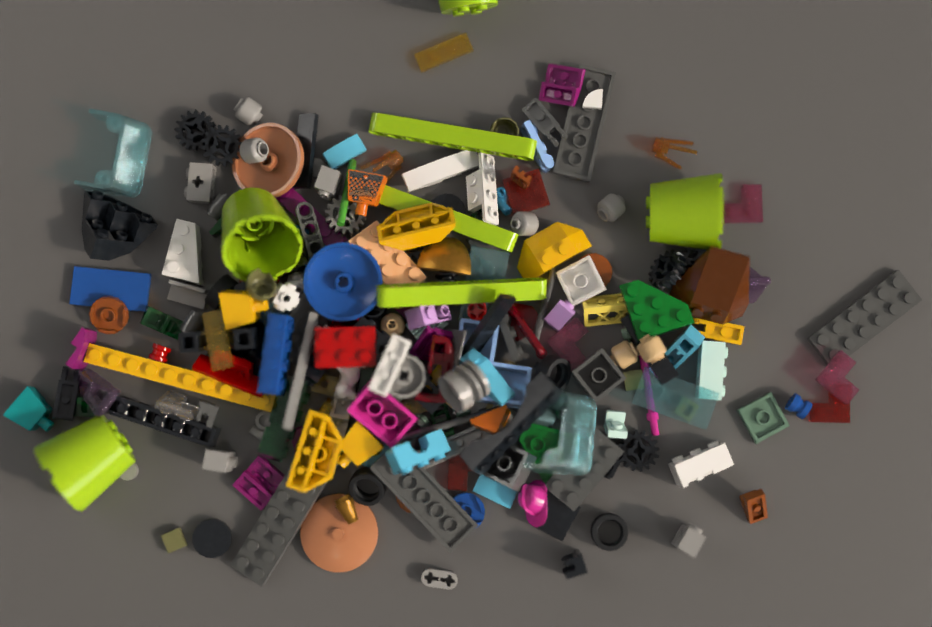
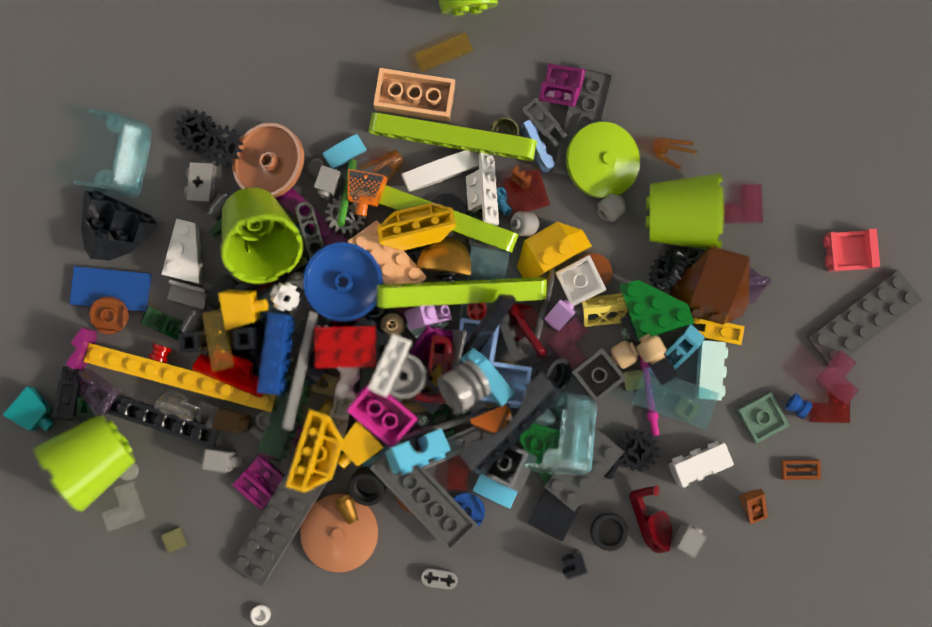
black tile [192,519,232,558] -> none
light grey head [234,97,263,126] -> none
light grey head [240,138,269,164] -> none
olive hair [246,269,276,301] -> none
black tile [292,113,319,189] -> none
dark pink piece [518,480,547,527] -> none
white tile [582,89,603,109] -> none
light aqua bracket [603,410,628,439] -> none
none -> clear plate [102,481,147,532]
none -> dark brown brick [212,409,252,434]
none -> white tile [250,604,271,625]
none -> light nougat brick [374,68,455,122]
none -> lime dish [566,122,640,199]
none -> dark red piece [629,485,673,553]
none -> dark orange tile [780,460,821,480]
none -> coral panel [823,229,880,272]

